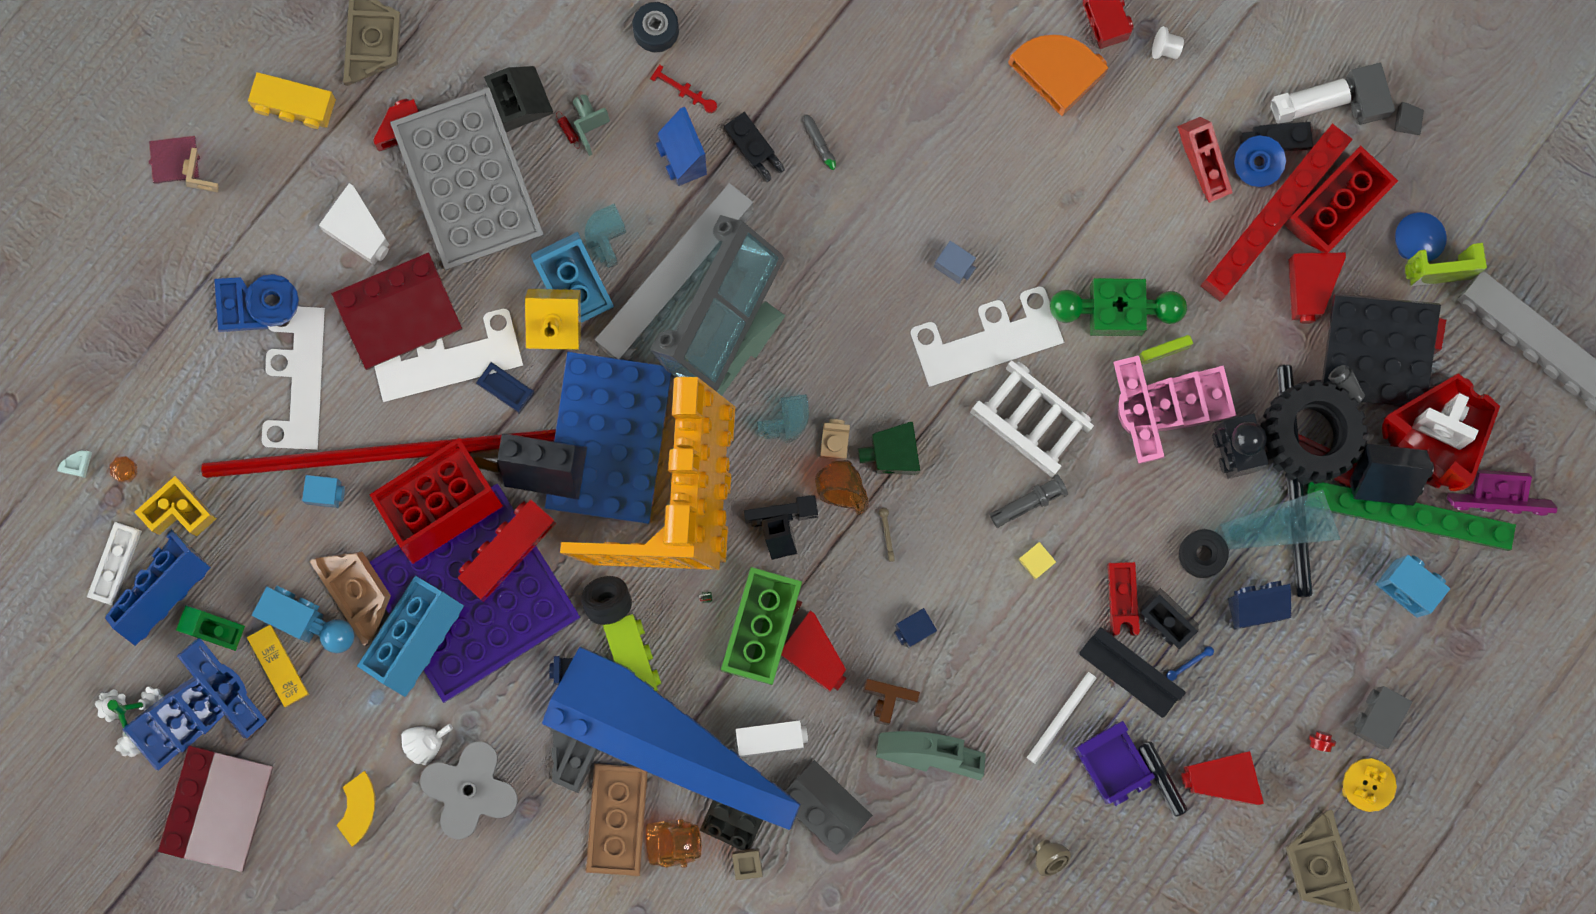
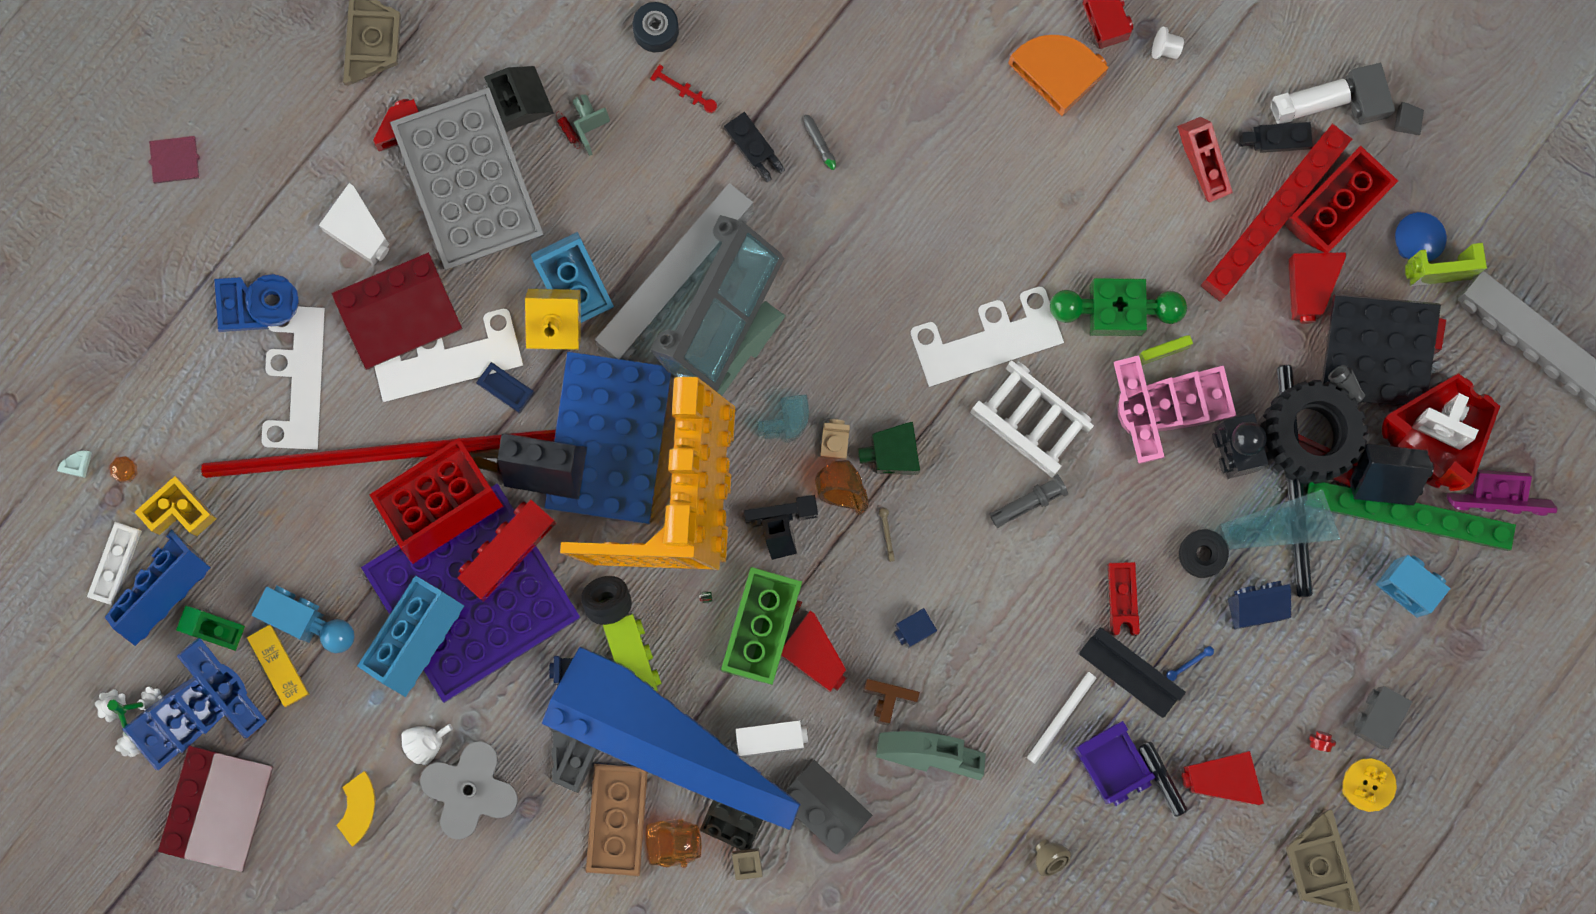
tan bracket [182,148,219,192] -> none
yellow brick [248,72,336,129] -> none
dark azure brick [302,475,345,508] -> none
medium nougat wing [310,551,391,646] -> none
clear light blue brick [585,203,626,268] -> none
blue slope [656,107,707,186] -> none
sand blue brick [934,241,976,284] -> none
light yellow tile [1018,542,1056,580] -> none
black brick [1141,588,1199,650] -> none
blue dish [1234,135,1286,187] -> none

